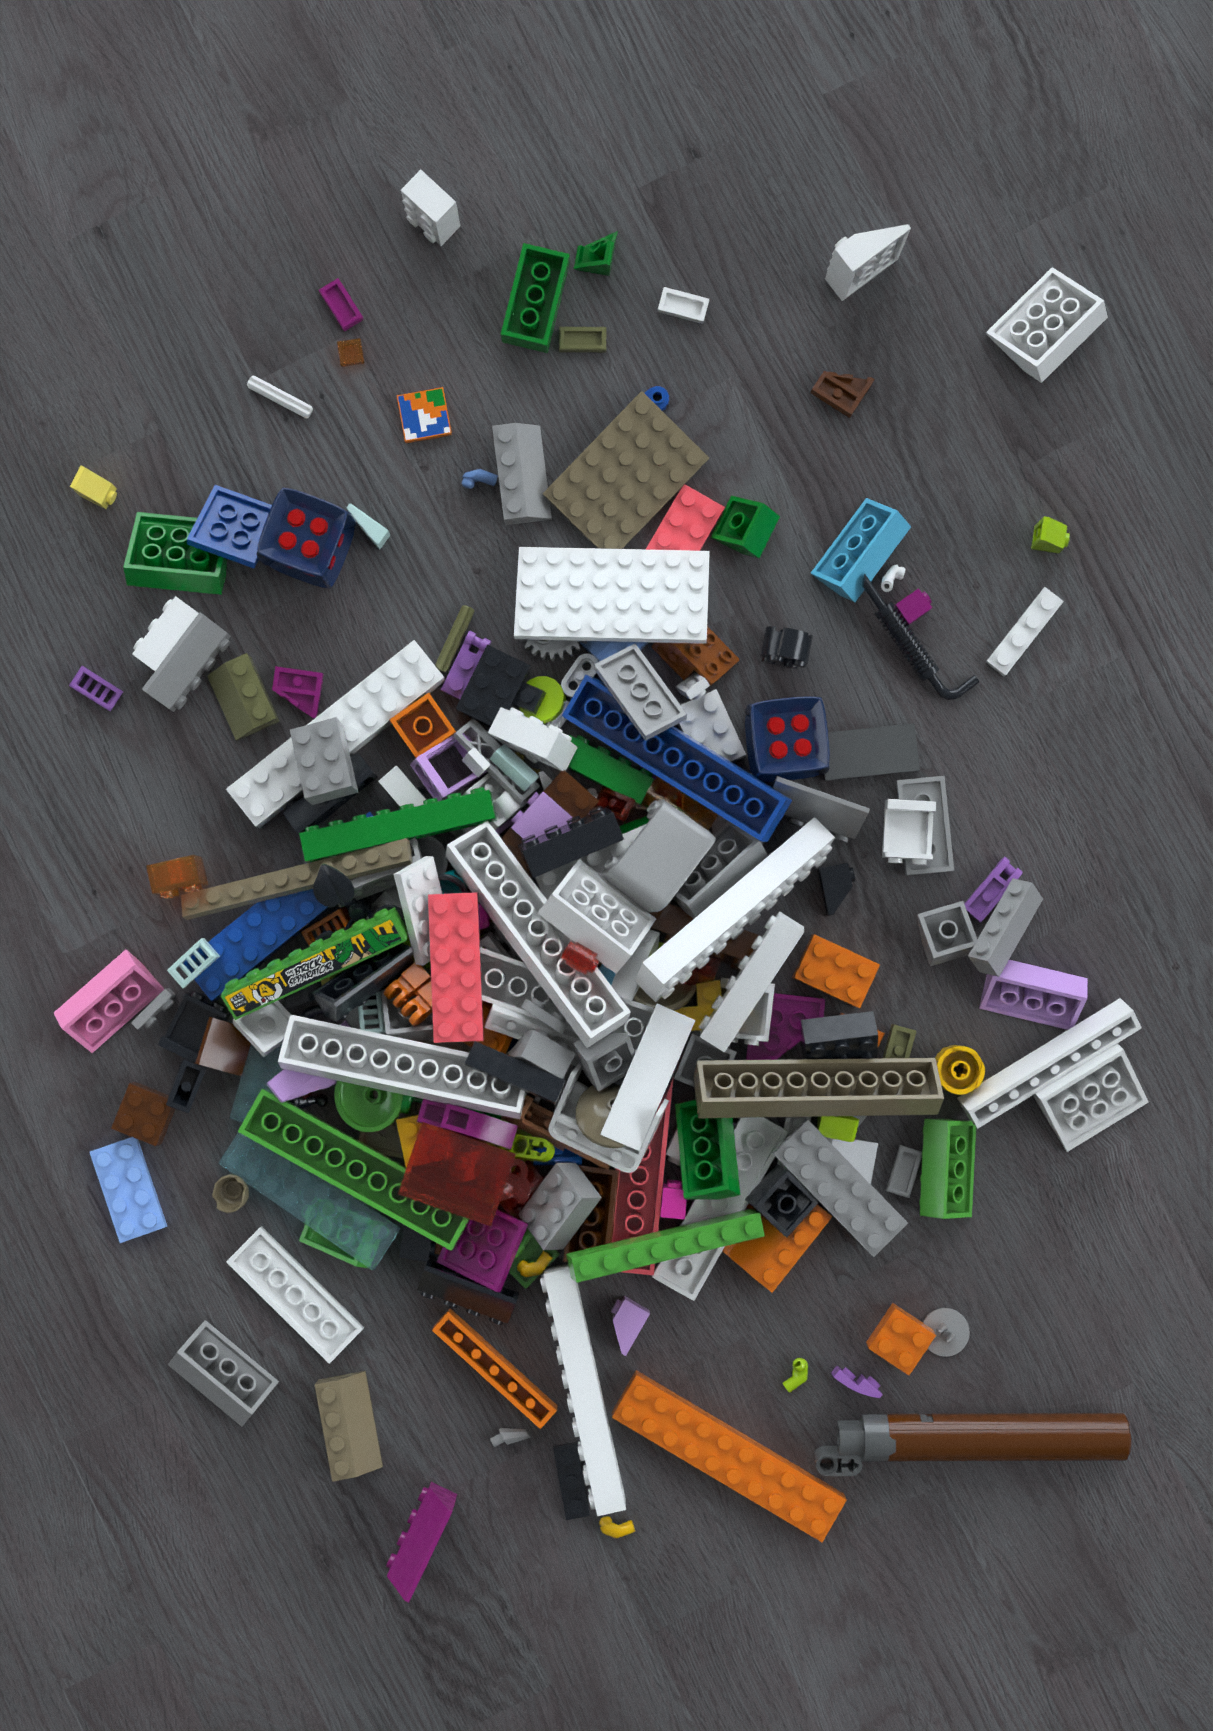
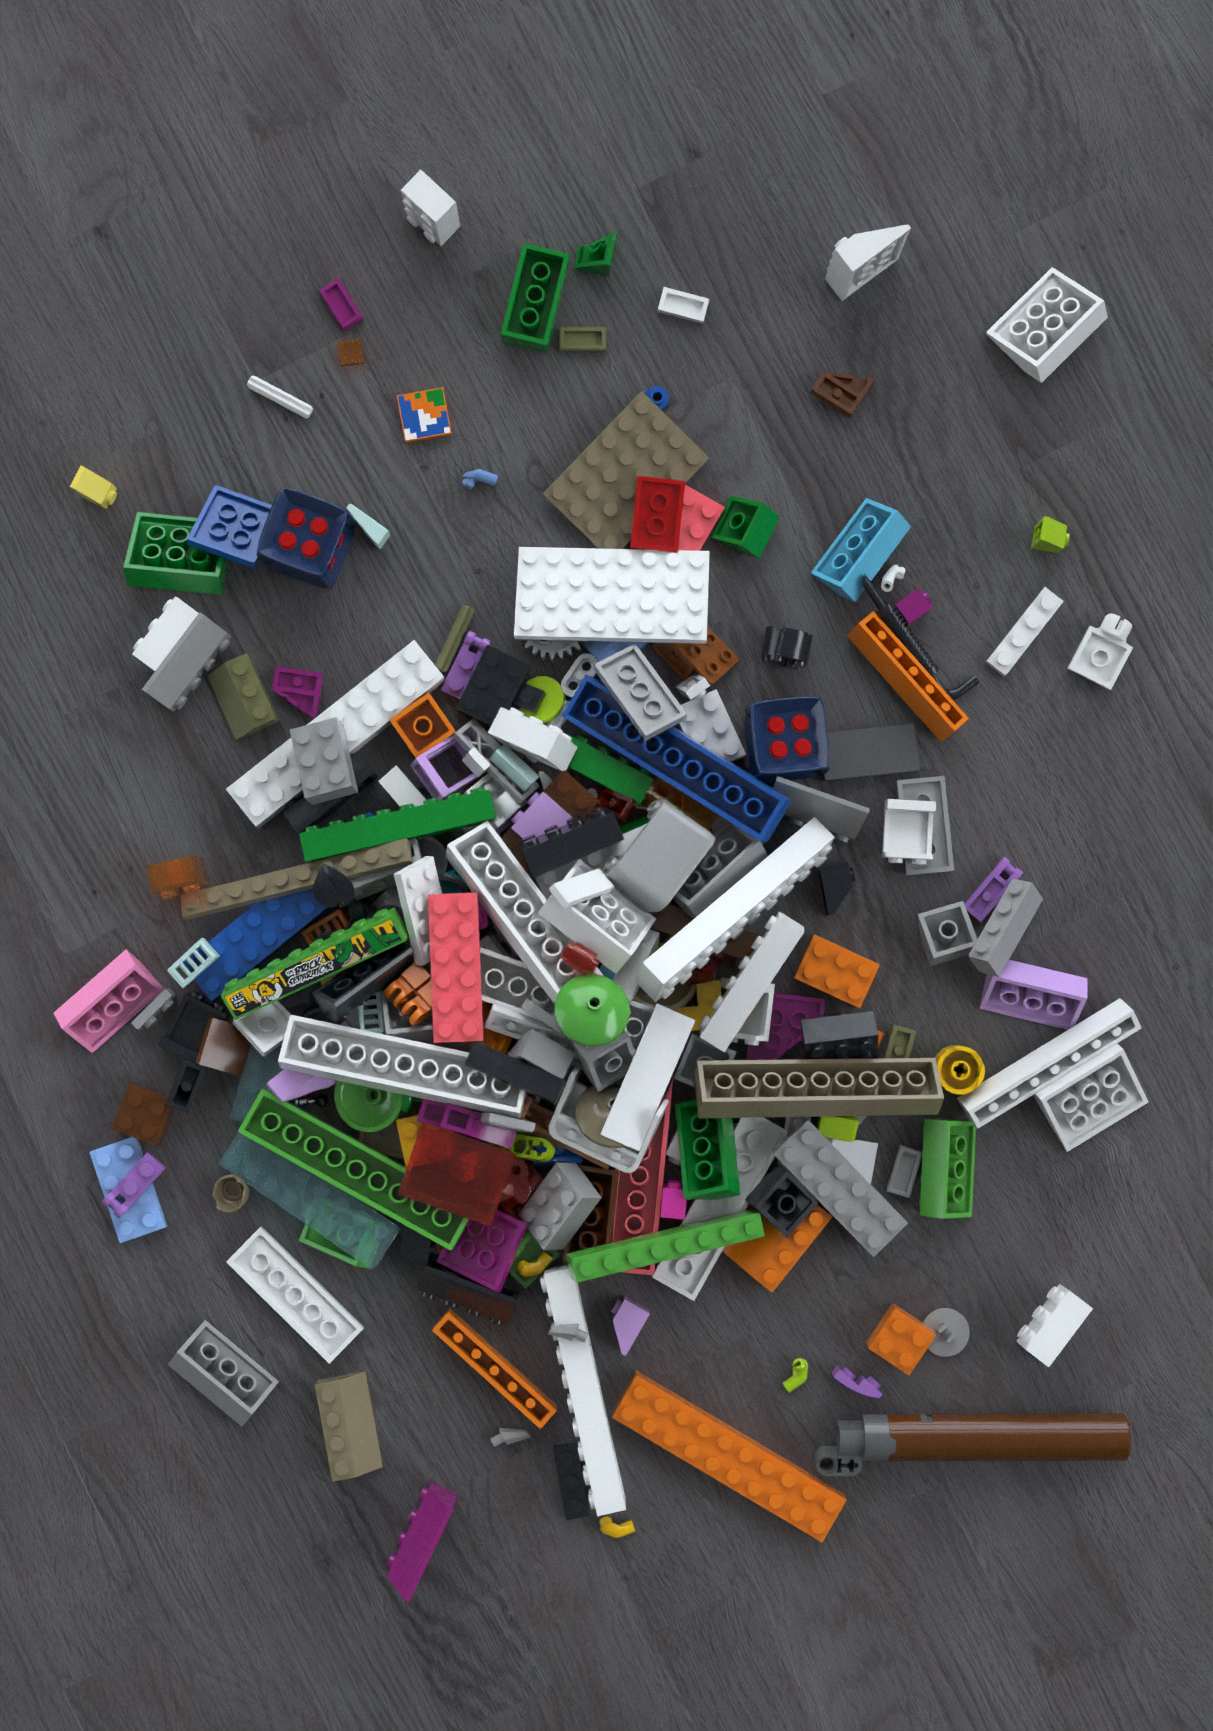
medium lavender slope [69,666,123,711] -> none
light grey slope [492,423,552,525] -> none
none -> medium lavender plate [101,1152,166,1219]
none -> light grey tile [480,1113,535,1132]
none -> light grey bar [548,1323,589,1342]
none -> white tile [549,868,614,908]
none -> bright green dish [554,974,630,1047]
none -> red plate [630,476,686,553]
none -> orange brick [846,611,969,742]
none -> white brick [1016,1284,1093,1367]
none -> white plate [1067,613,1133,690]

